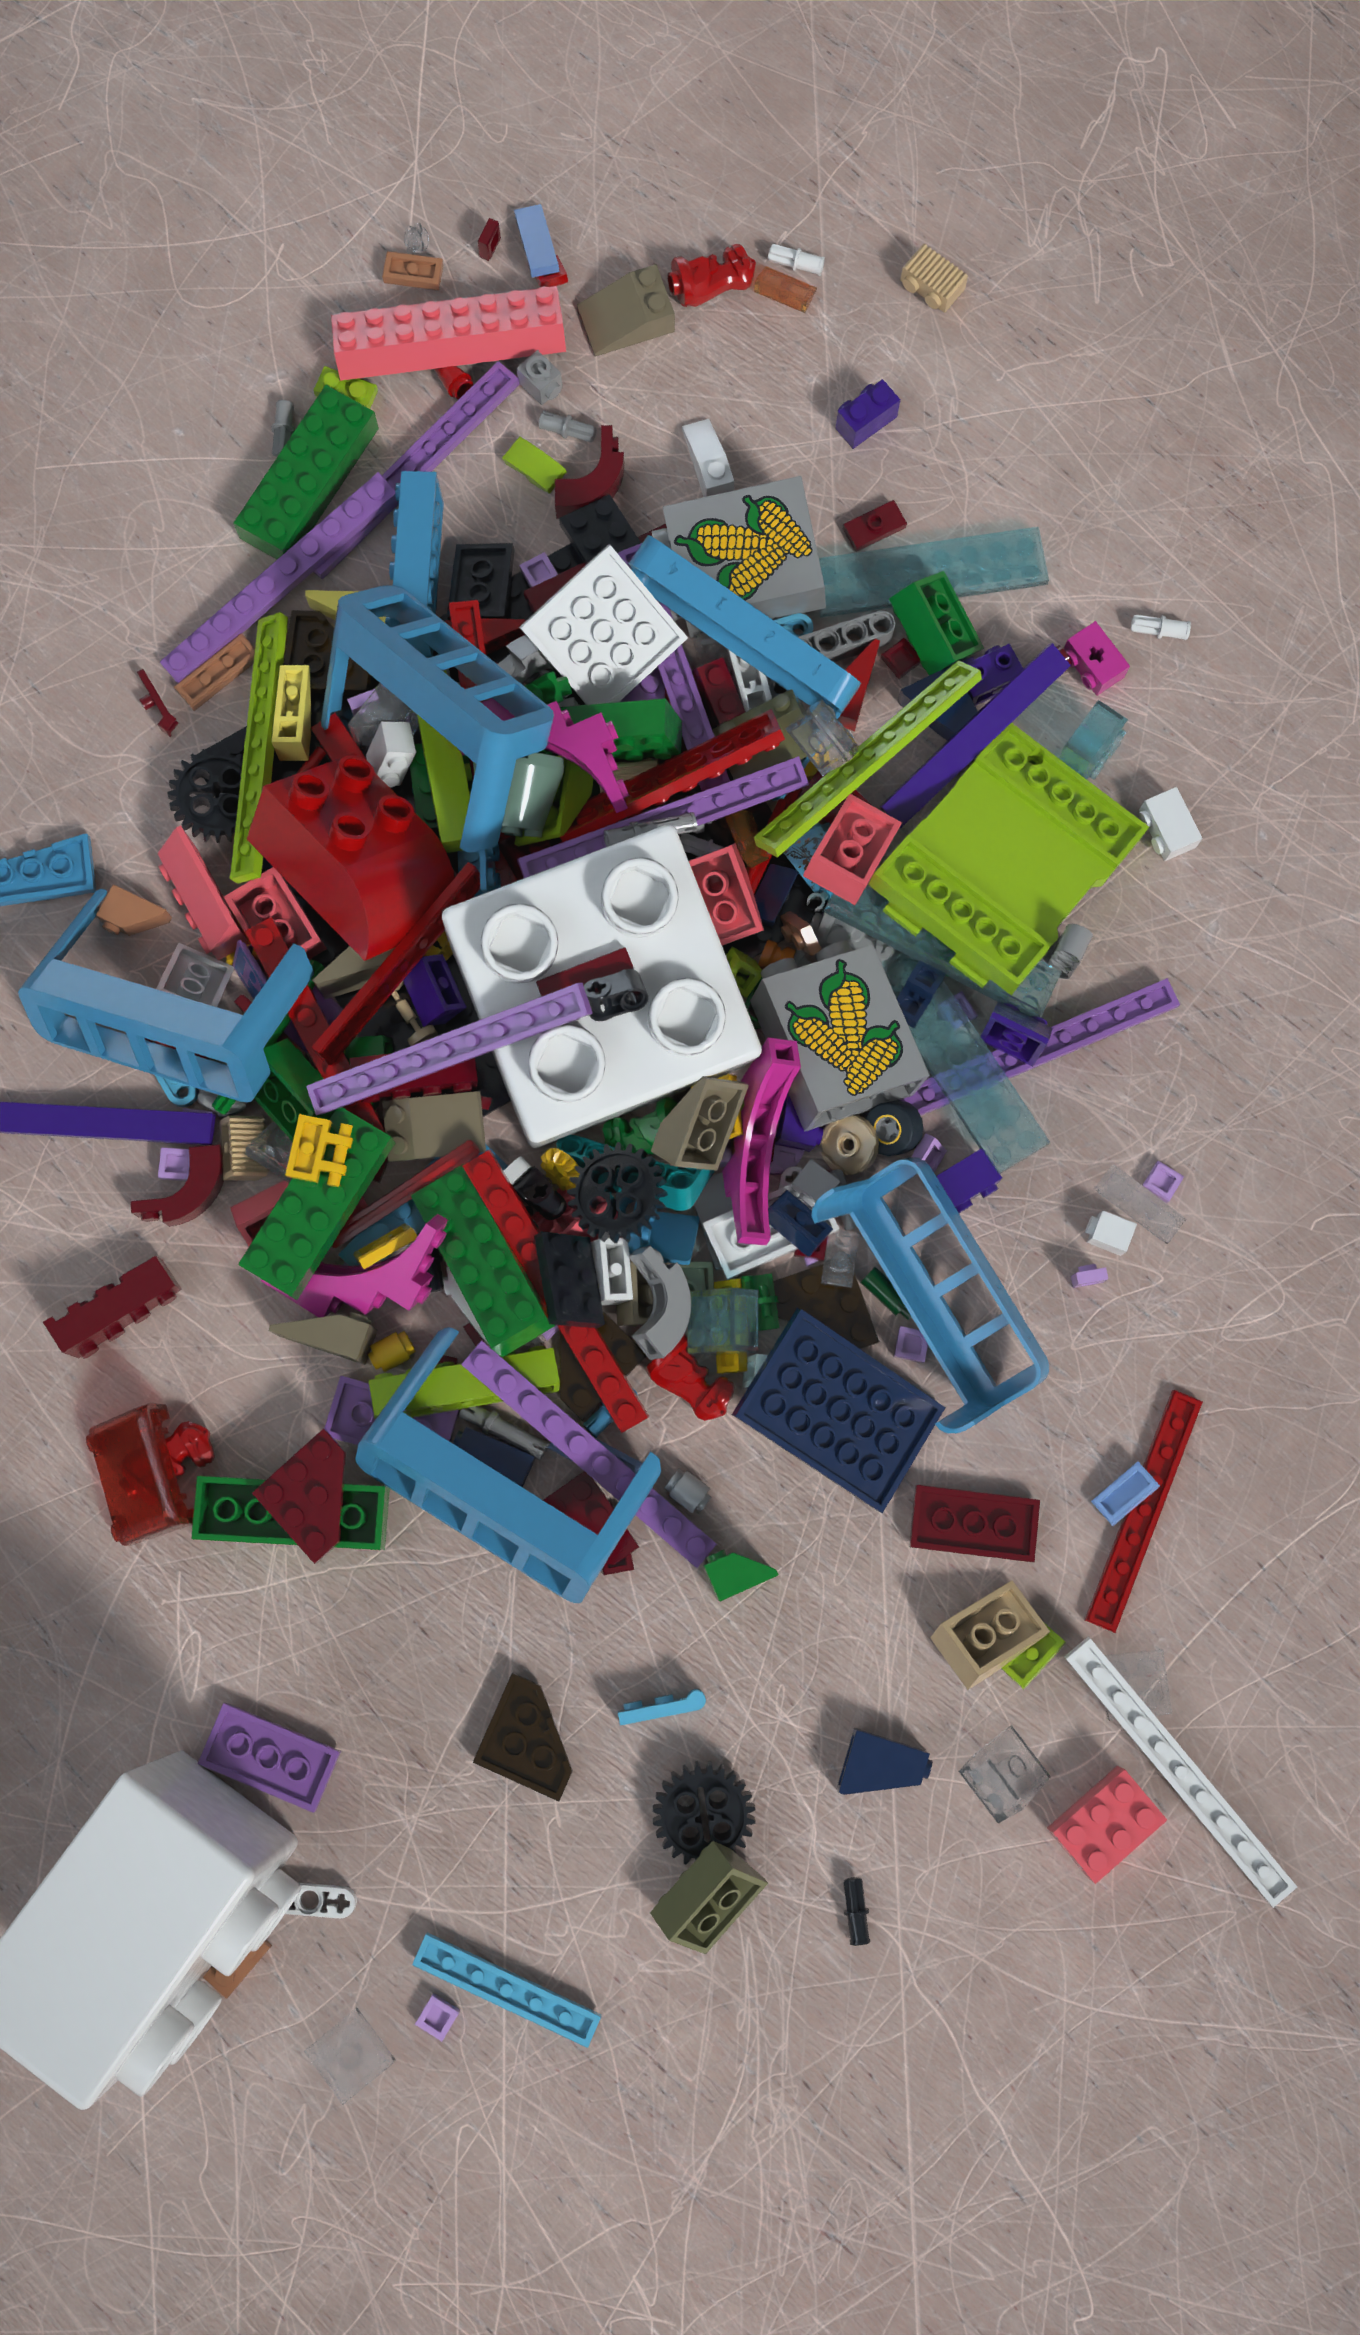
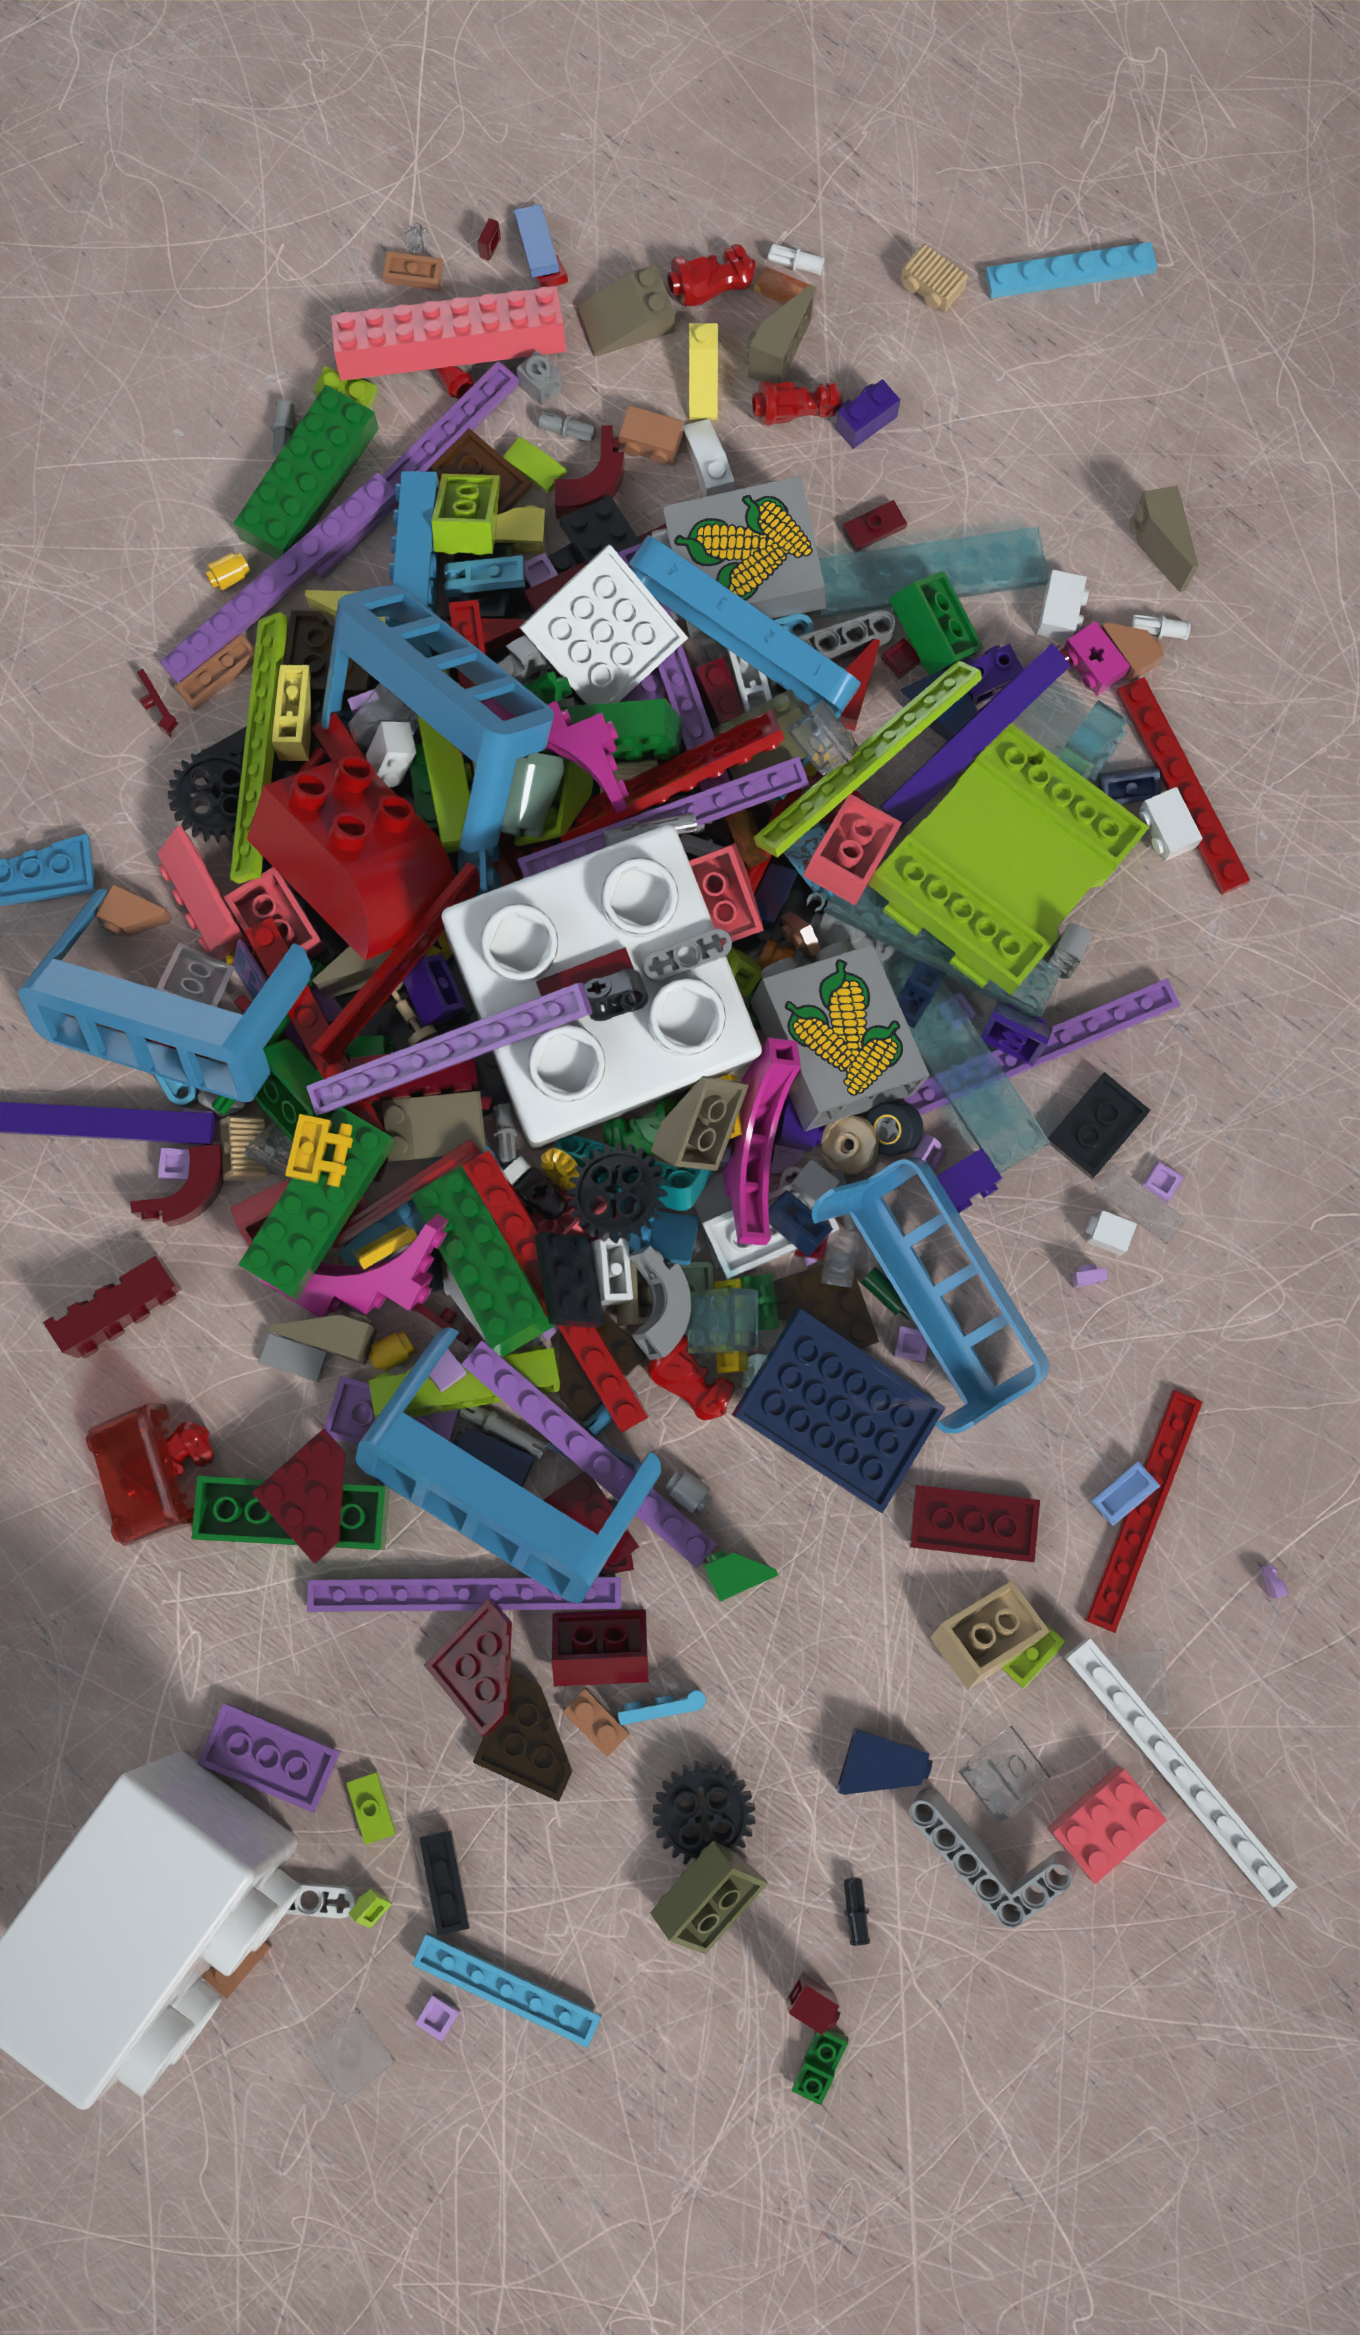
none -> yellow brick [205,552,251,591]
none -> light grey tile [259,1333,328,1382]
none -> medium lavender plate [307,1577,621,1612]
none -> lime plate [346,1771,397,1845]
none -> lime plate [348,1888,392,1929]
none -> dark red piece [411,1303,471,1346]
none -> black plate [419,1830,470,1936]
none -> plate [424,1599,512,1737]
none -> lavender tile [428,1349,466,1393]
none -> reddish brown plate [430,428,532,515]
none -> lime slope [432,474,500,555]
none -> medium azure plate [444,555,525,598]
none -> light grey axle [493,1104,517,1165]
none -> light yellow slope [495,505,547,554]
none -> dark red slope [552,1609,649,1687]
none -> nougat plate [563,1688,630,1757]
none -> nougat brick [619,405,684,466]
none -> light grey beam [643,929,732,982]
none -> light yellow slope [689,323,718,420]
none -> dark tan slope [745,285,816,384]
none -> red animal [752,380,843,426]
none -> dark red brick [785,1972,841,2036]
none -> green slope [792,2028,849,2105]
none -> light grey beam [909,1788,1077,1928]
none -> medium azure plate [985,242,1157,299]
none -> white brick [1037,570,1089,641]
none -> black plate [1046,1072,1151,1179]
none -> dark blue slope [1097,766,1161,804]
none -> nougat slope [1101,622,1164,683]
none -> red plate [1116,677,1250,895]
none -> dark tan slope [1130,485,1198,592]
none -> lavender tile [1260,1564,1288,1598]

